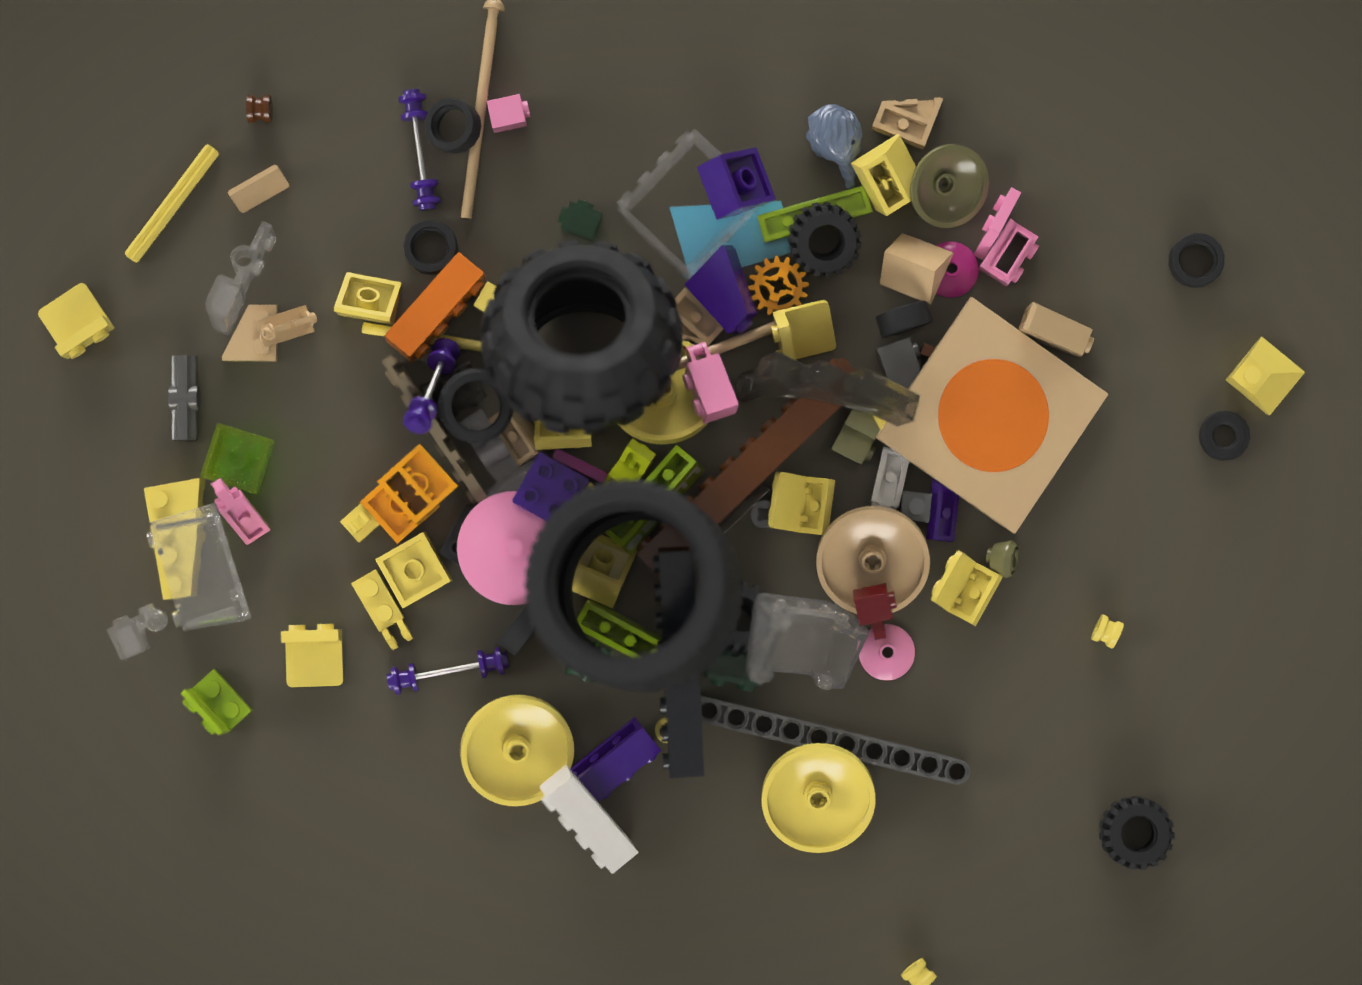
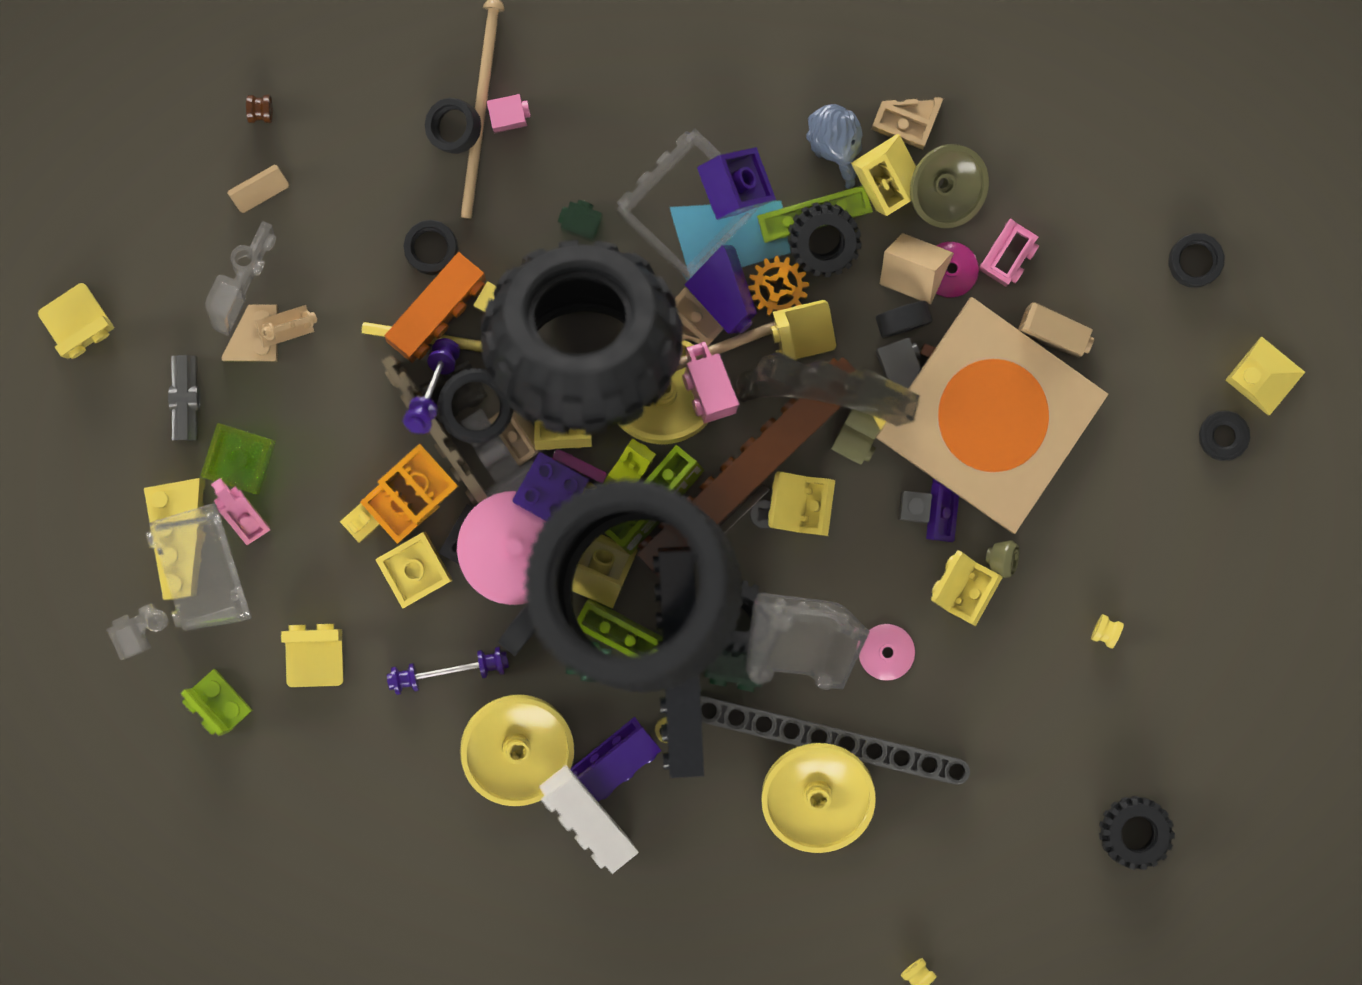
light yellow axle [125,144,219,263] -> none
light yellow slope [334,272,402,325] -> none
light yellow hinge [351,569,413,650] -> none
dark purple axle [398,89,441,211] -> none
tan dish [816,506,930,614] -> none
dark red brick [853,583,897,640] -> none
white hinge [870,447,909,510] -> none
bright pink wing [974,187,1021,260] -> none

